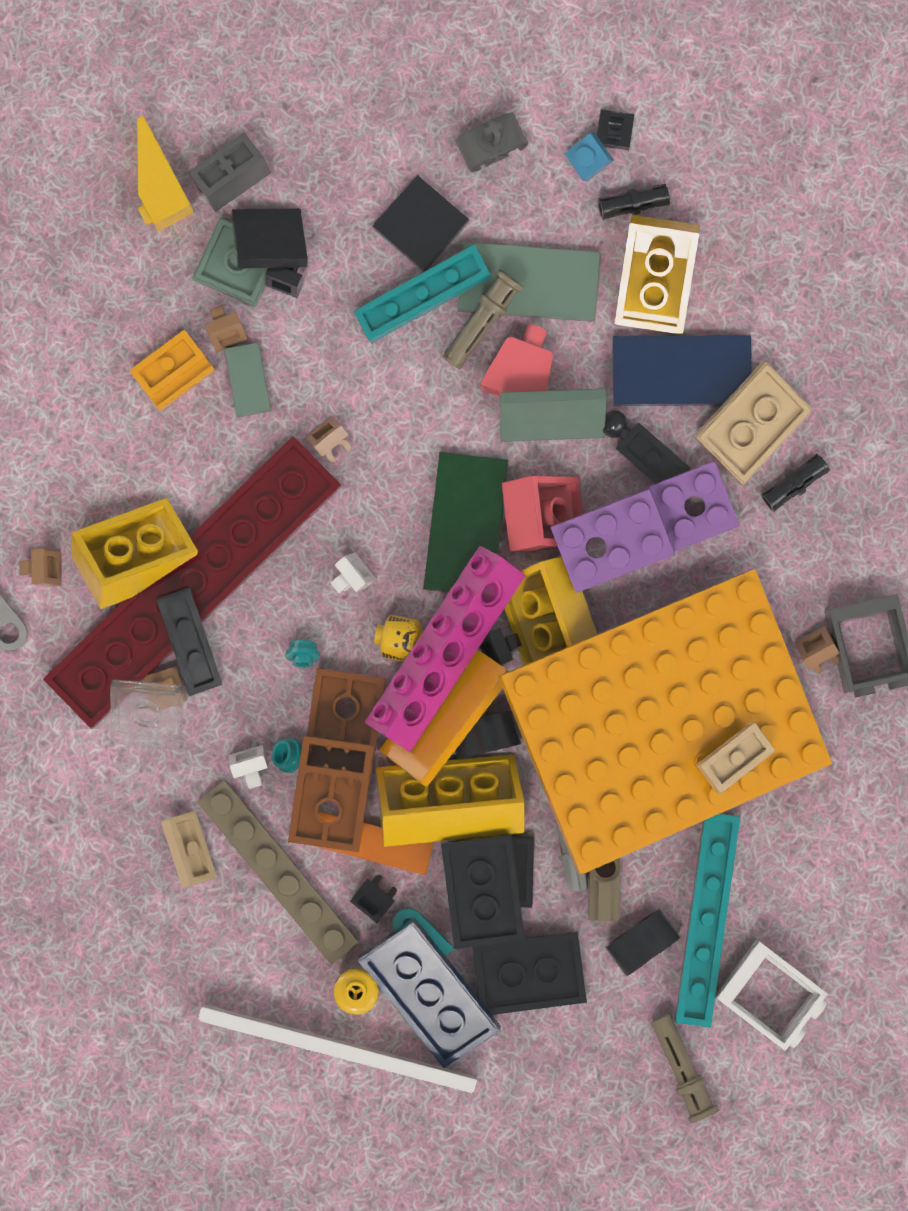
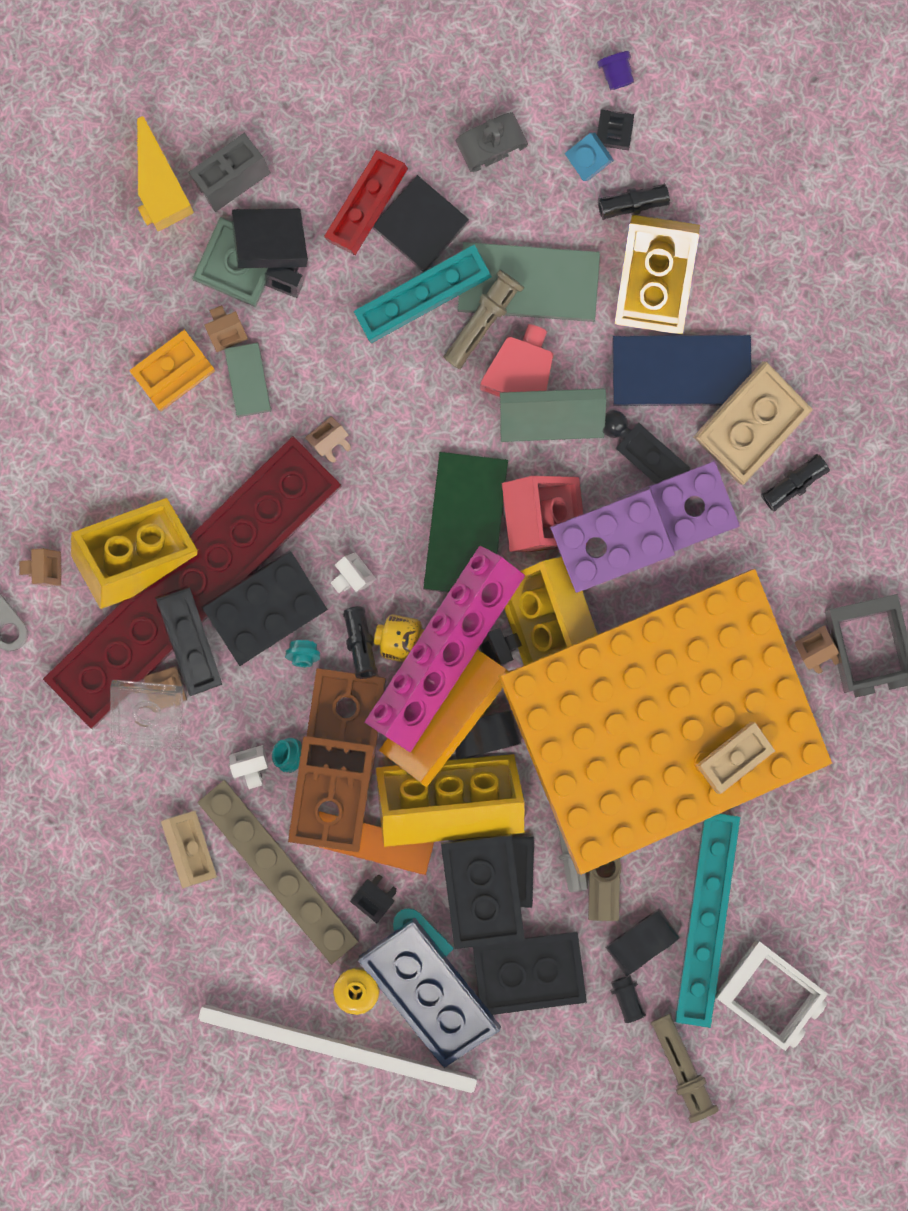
none -> black plate [201,550,328,666]
none -> red plate [324,150,408,255]
none -> black pin [343,606,378,679]
none -> dark purple piece [597,51,634,91]
none -> black pin [610,975,646,1023]

